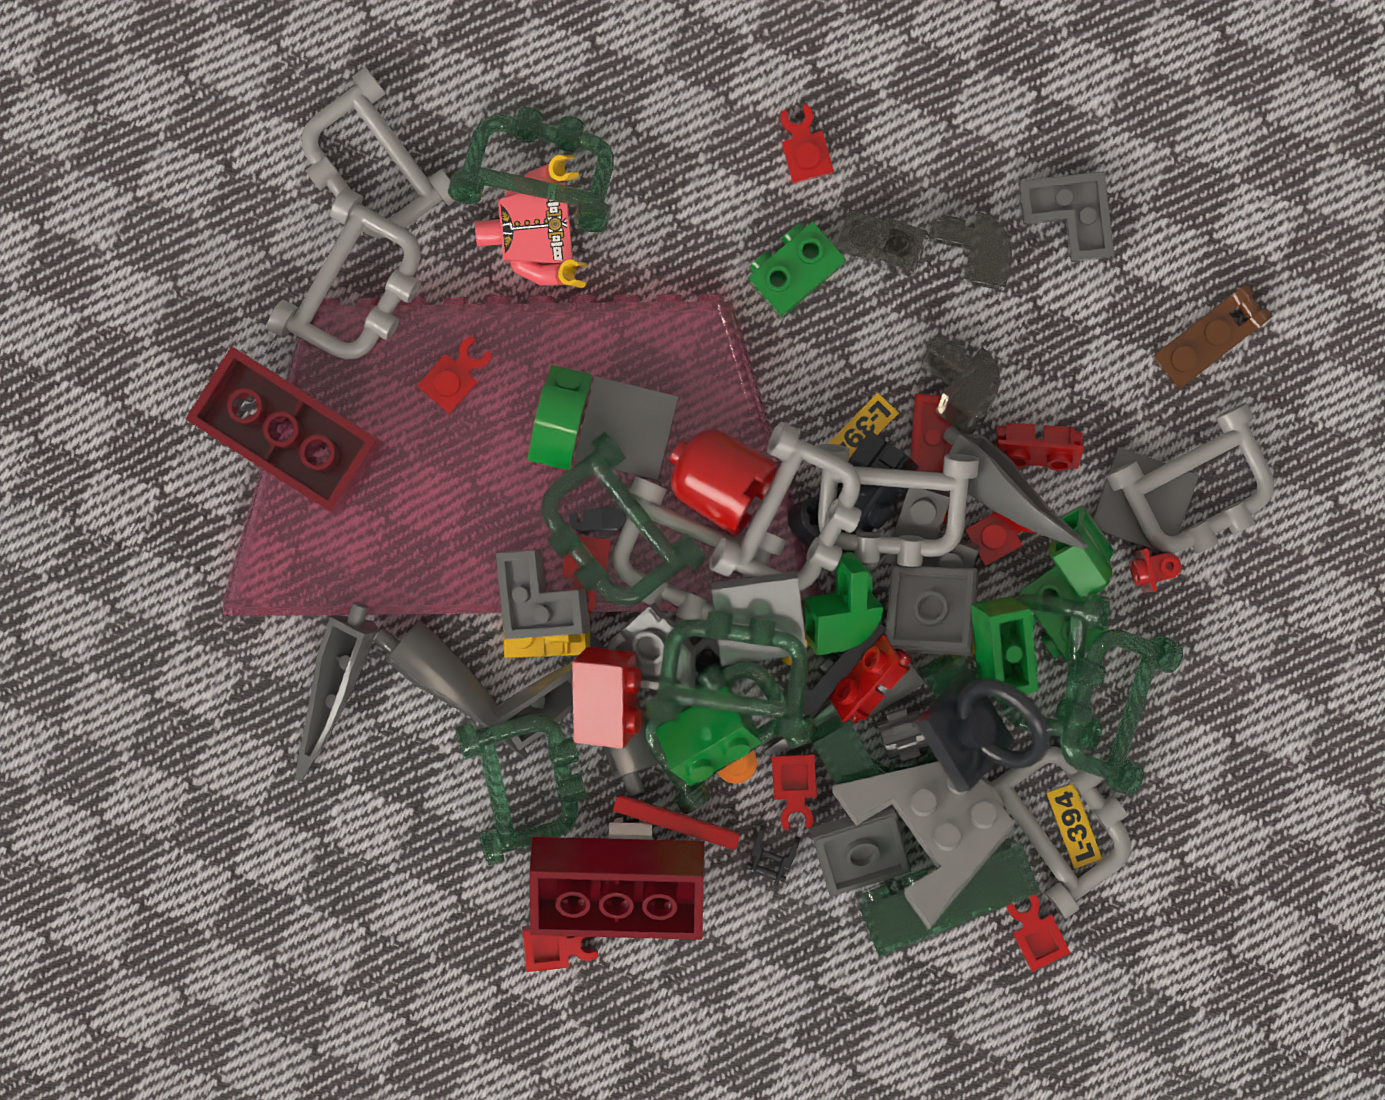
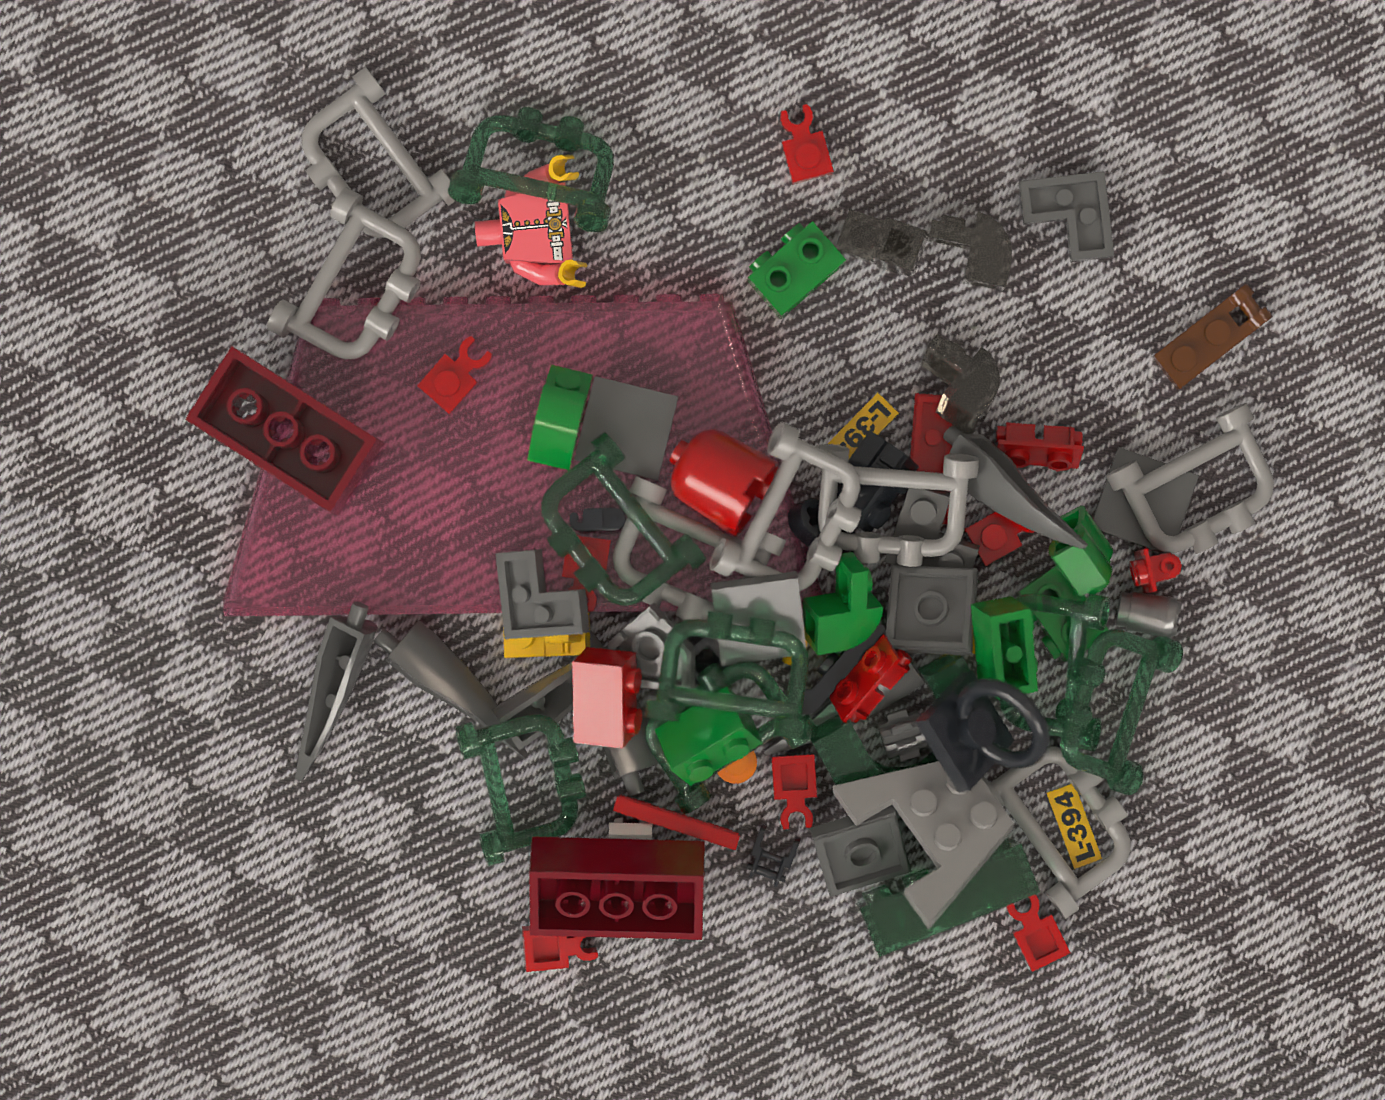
none -> flat silver piece [1115,592,1181,638]

